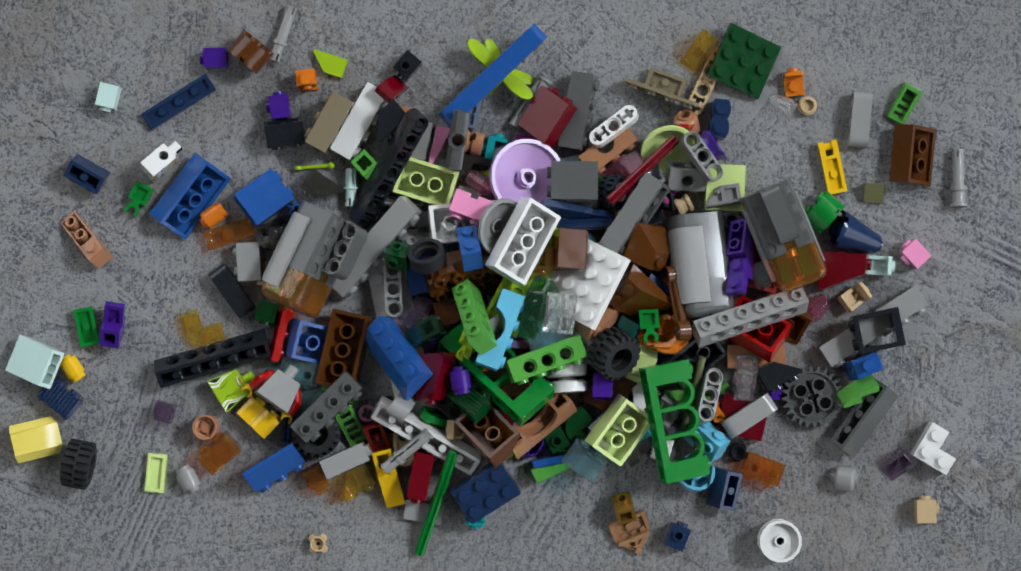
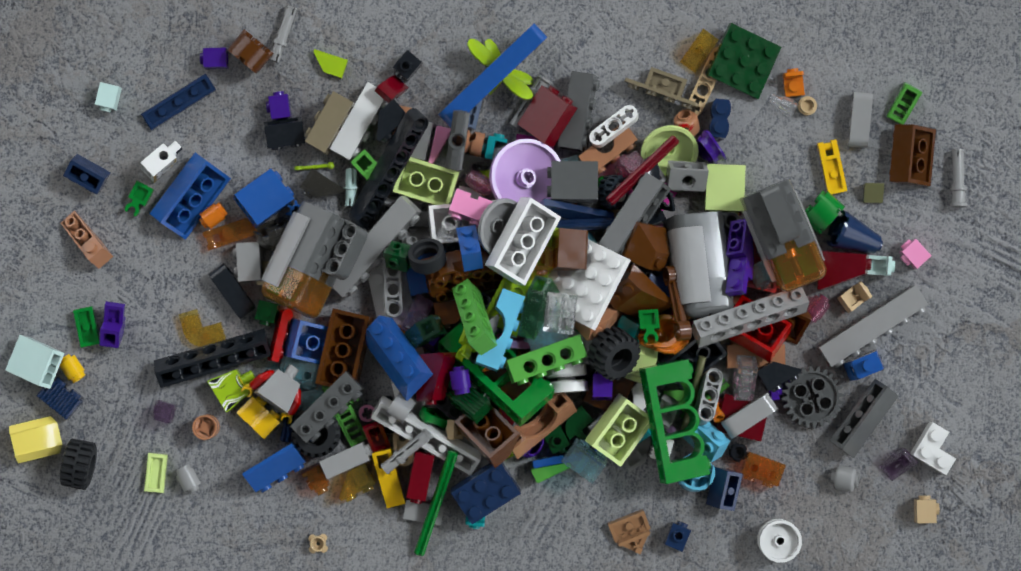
clear orange brick [197,430,241,476] -> none
orange brick [295,69,318,92] -> none
pearl gold brick [611,491,637,525] -> none
tan wheel [674,193,695,215] -> none
light grey beam [680,132,723,183] -> none
light grey tile [705,183,741,207] -> none
bright green slope [837,374,880,408] -> none
black window [848,307,906,354] -> none

